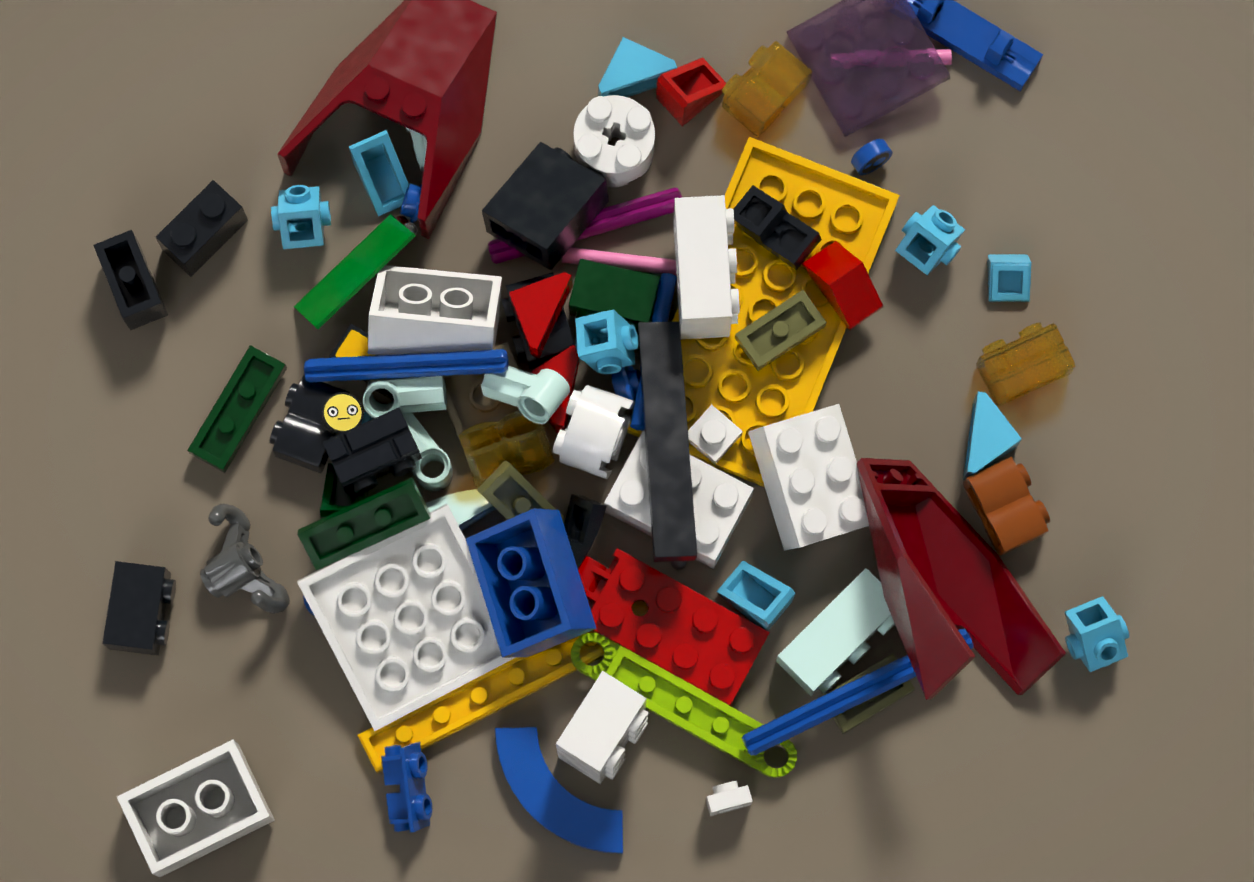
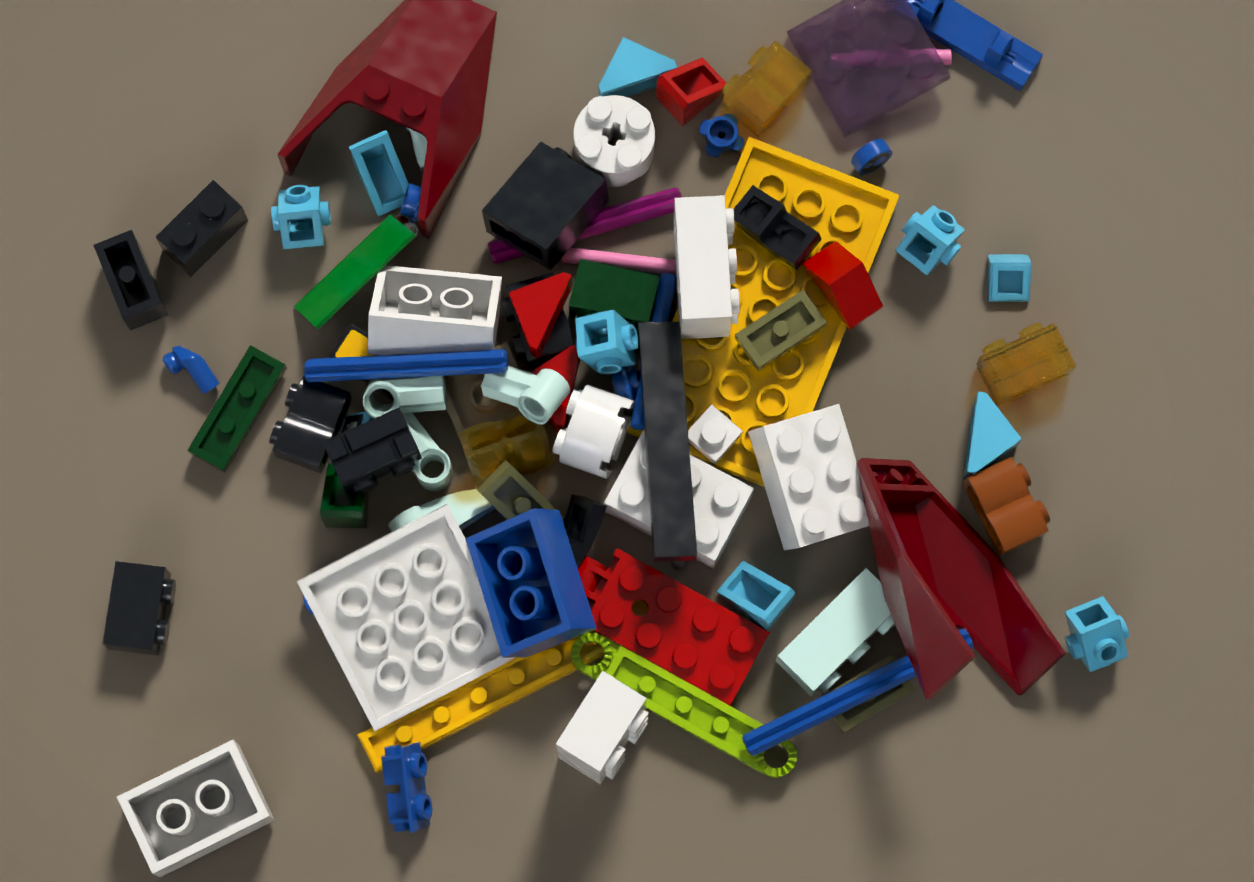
dark grey piece [200,503,290,614] -> none
dark green plate [297,478,431,571] -> none
light yellow tile [321,392,364,435] -> none
blue tile [495,727,623,854] -> none
white plate [706,781,753,816] -> none
none -> blue arm [162,346,220,394]
none -> blue plate [699,114,744,158]

